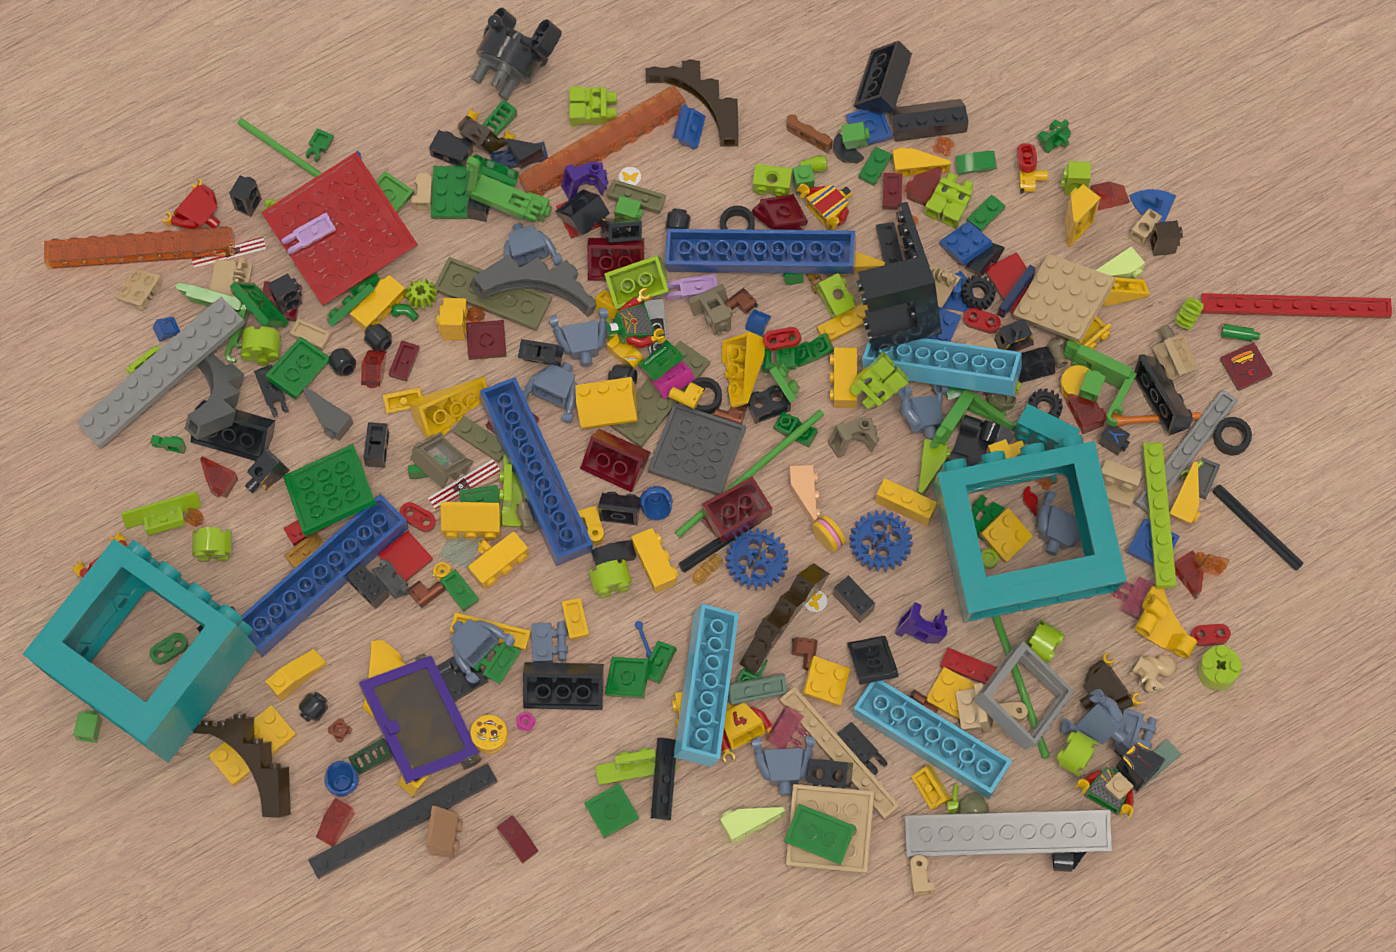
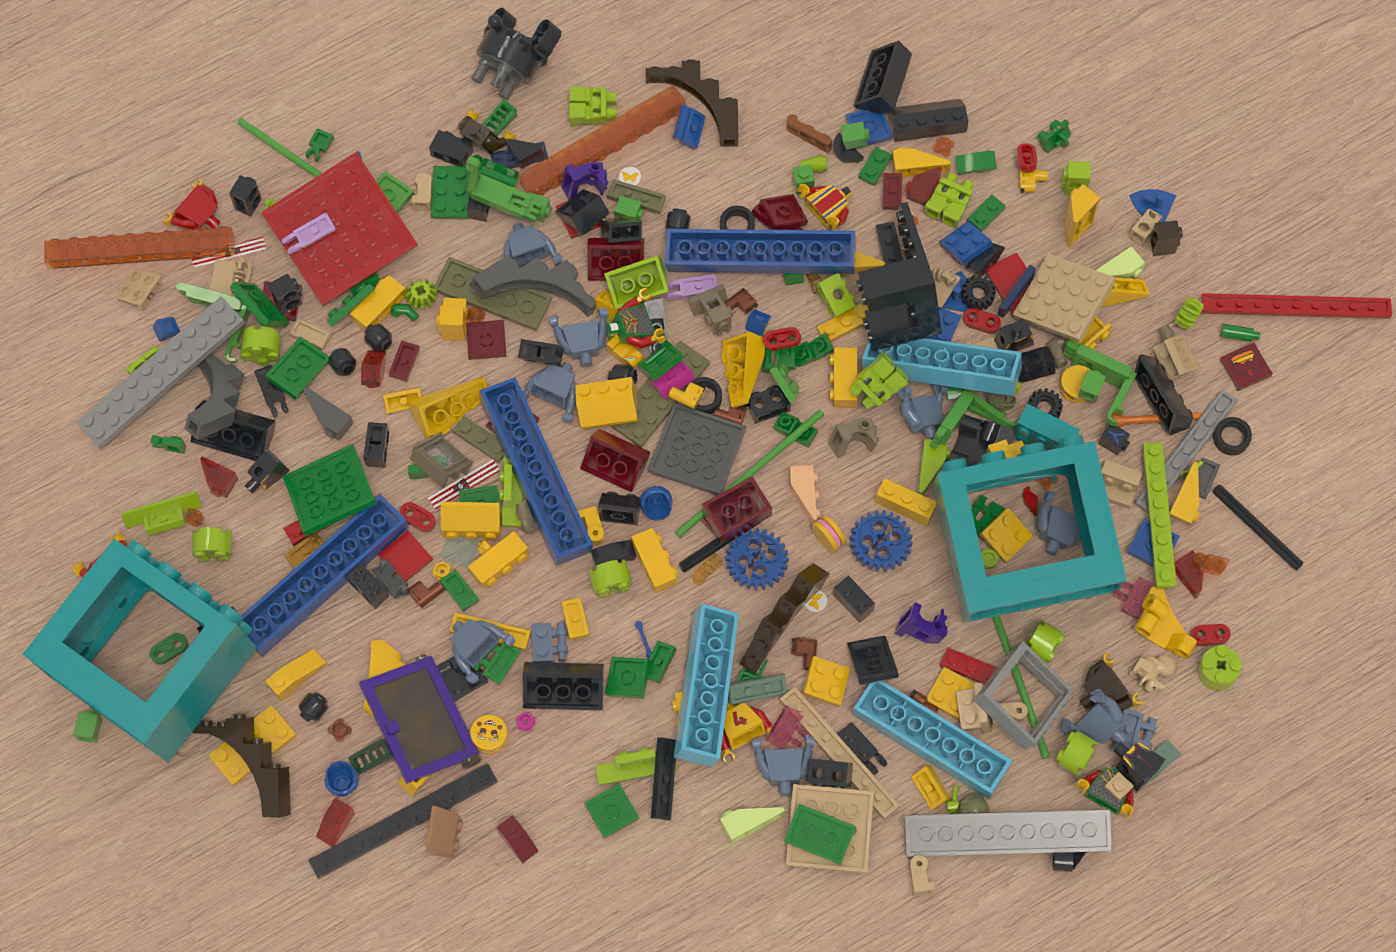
lime brick [752,164,792,196] -> none
clear red slope [1066,393,1106,434] -> none
clear red slope [1090,181,1130,211] -> none

